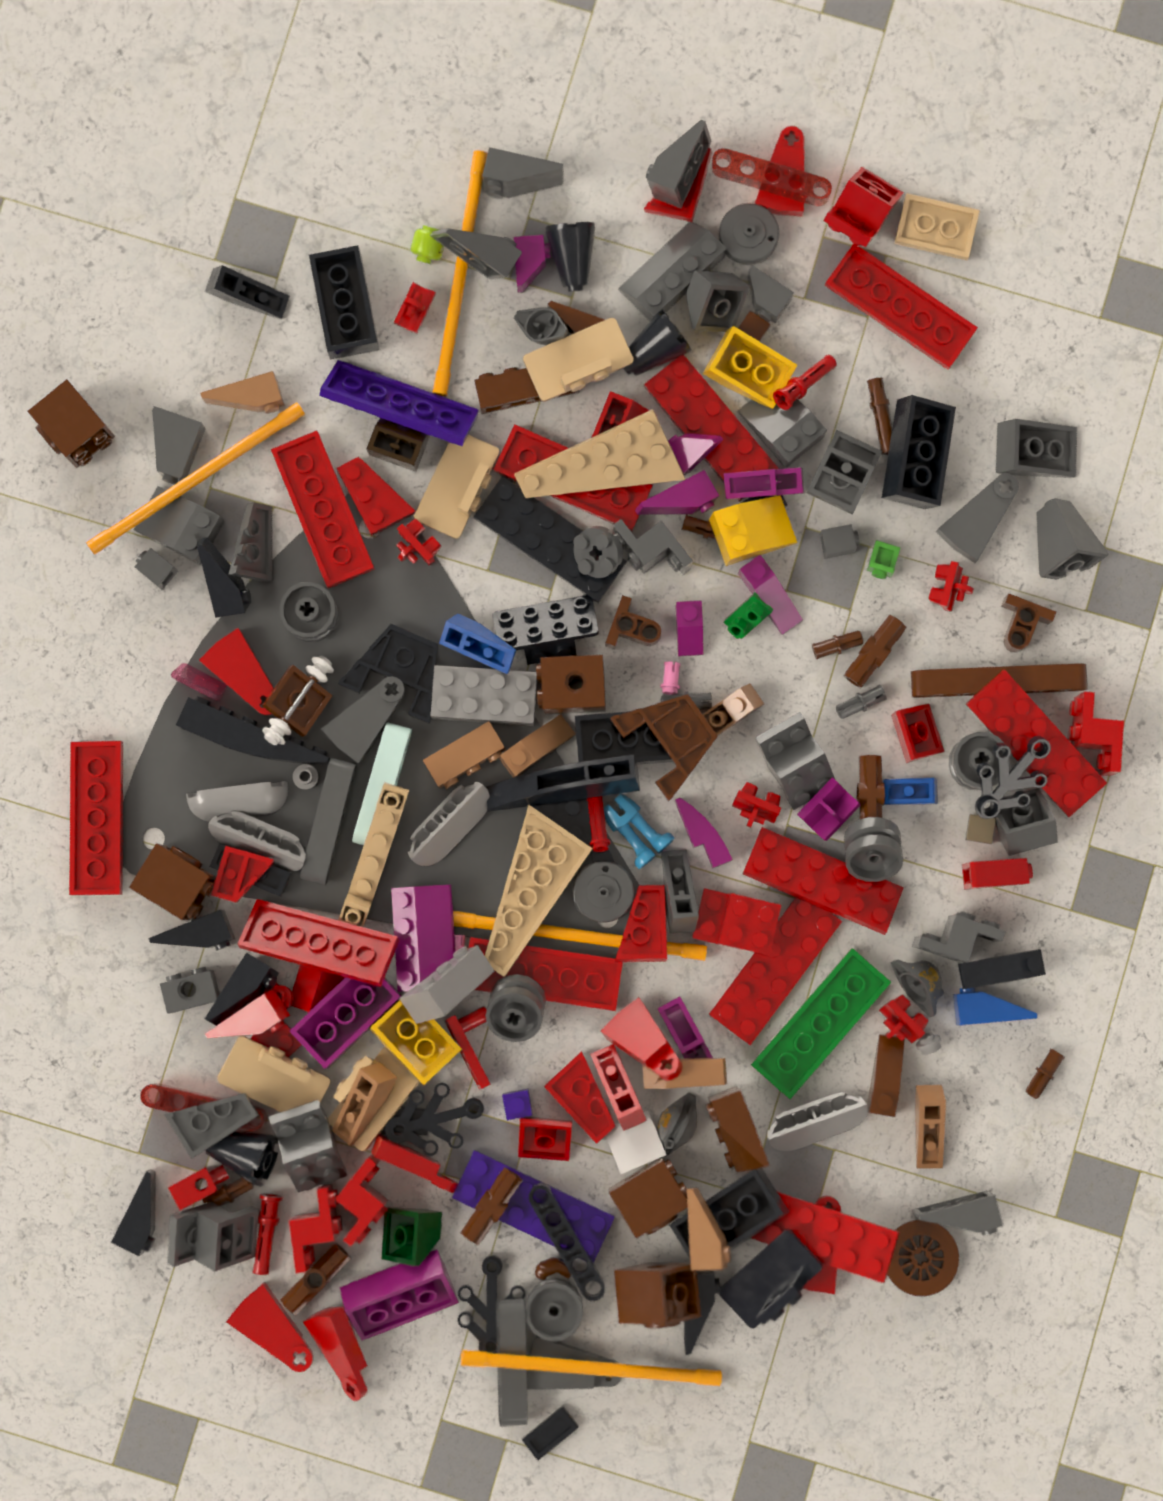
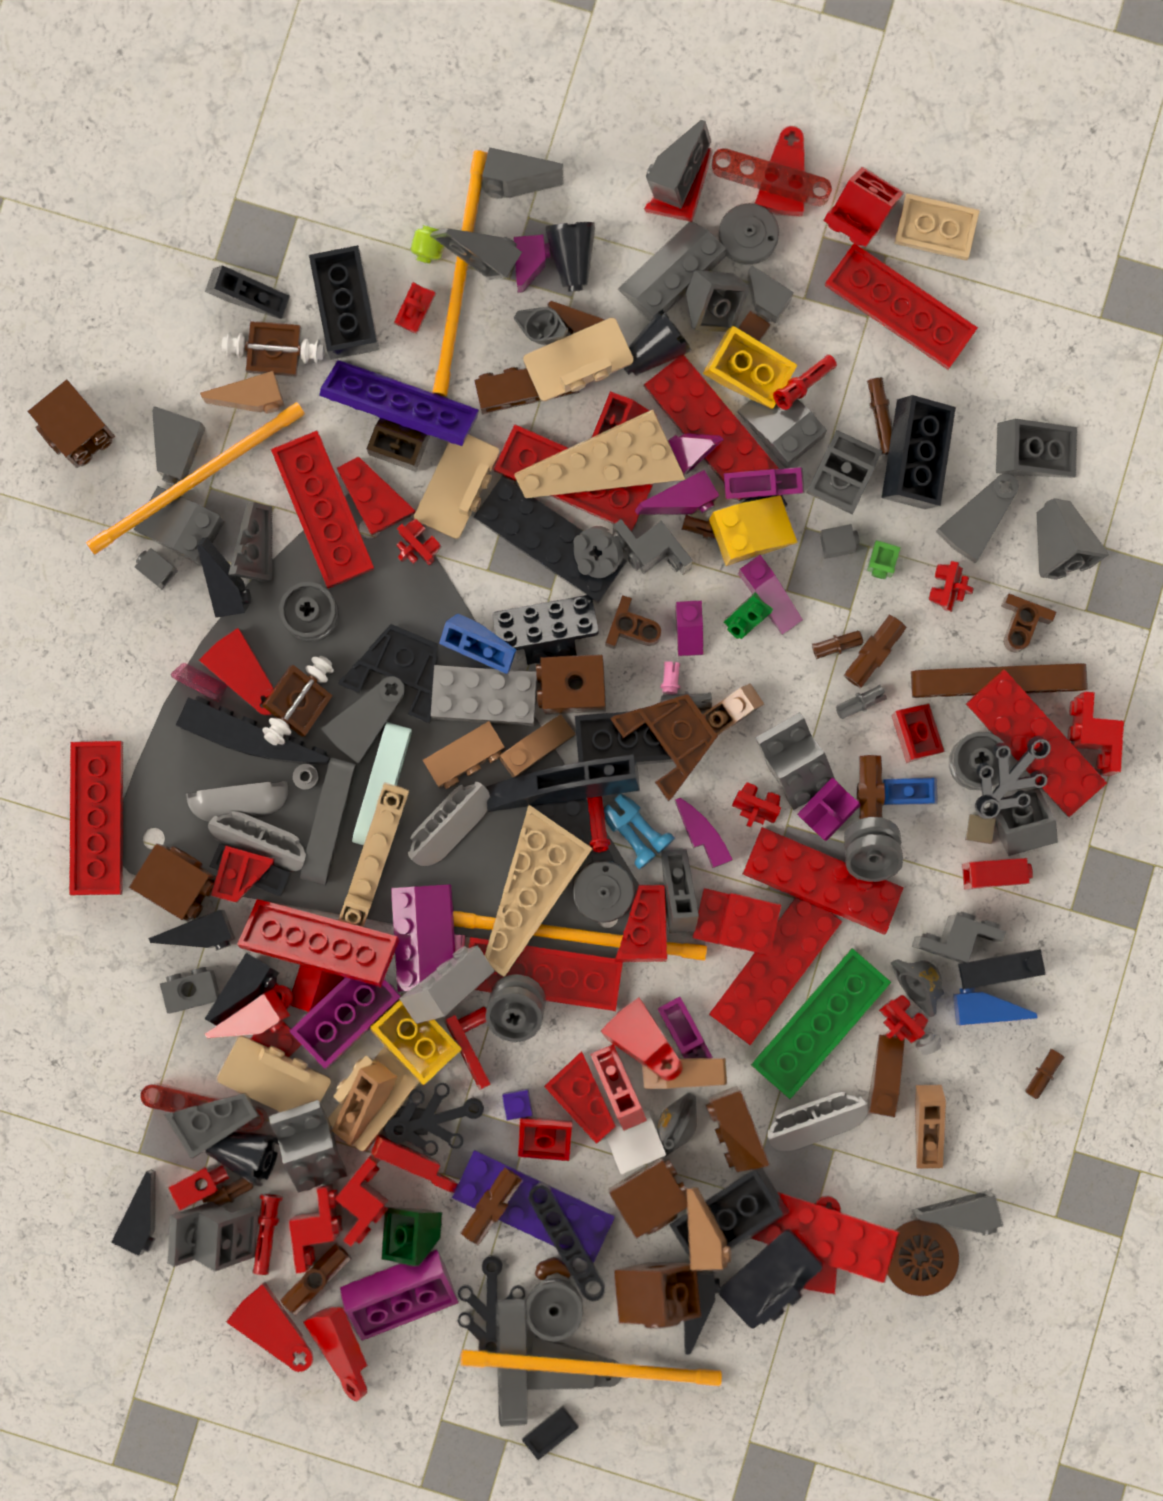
none -> reddish brown plate [222,321,324,377]

